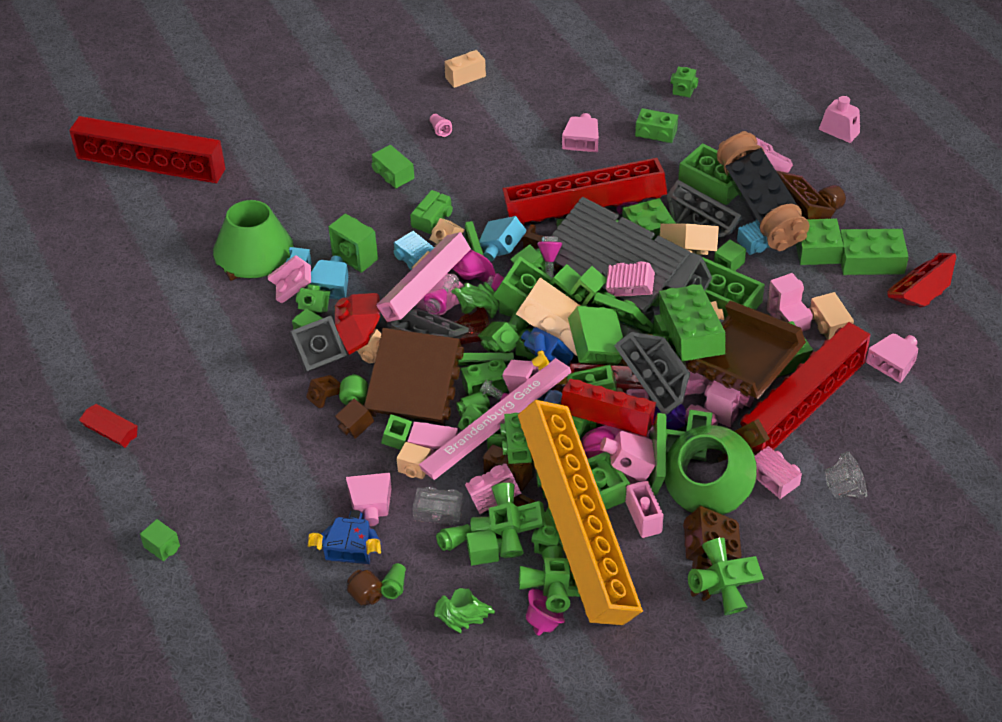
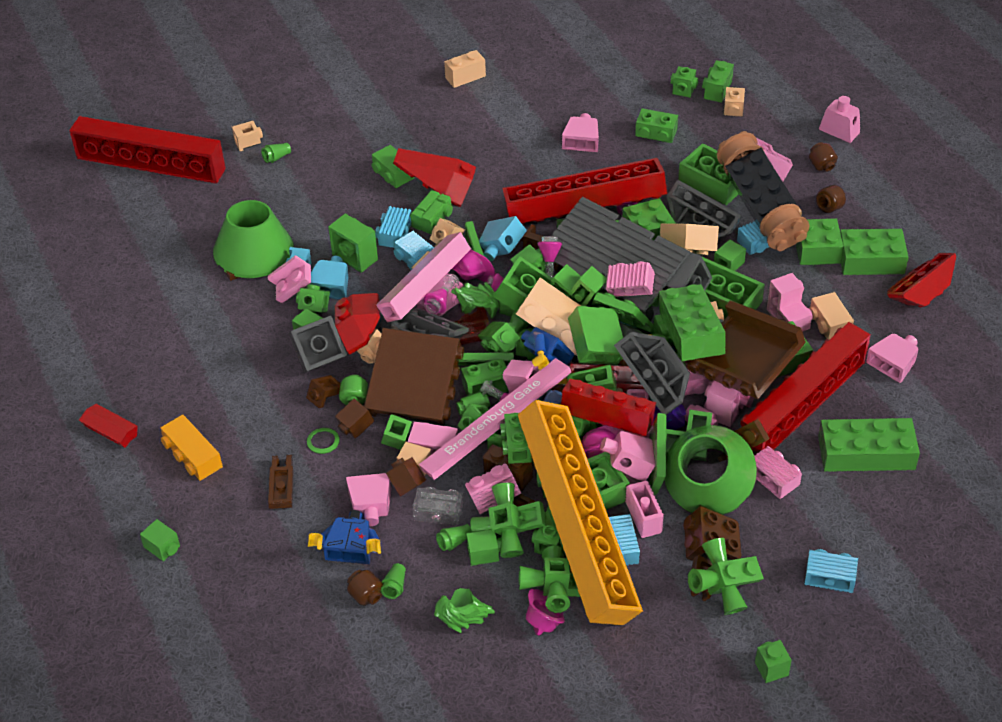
bright pink cone [430,114,452,137] -> none
reddish brown slope [776,171,836,220] -> none
clear brick [825,451,868,499] -> none
none -> light orange brick [160,415,223,481]
none -> light nougat brick [232,121,263,151]
none -> bright green cone [261,143,291,163]
none -> reddish brown hinge [268,455,294,509]
none -> bright green piece [307,428,339,454]
none -> medium azure brick [375,206,411,248]
none -> reddish brown brick [386,457,427,497]
none -> red wedge [393,148,476,207]
none -> medium azure brick [609,514,640,565]
none -> bright green brick [702,60,734,103]
none -> light nougat brick [724,87,745,116]
none -> bright green brick [755,640,792,683]
none -> medium azure brick [804,549,858,593]
none -> reddish brown head [809,142,838,172]
none -> bright green brick [818,418,920,472]

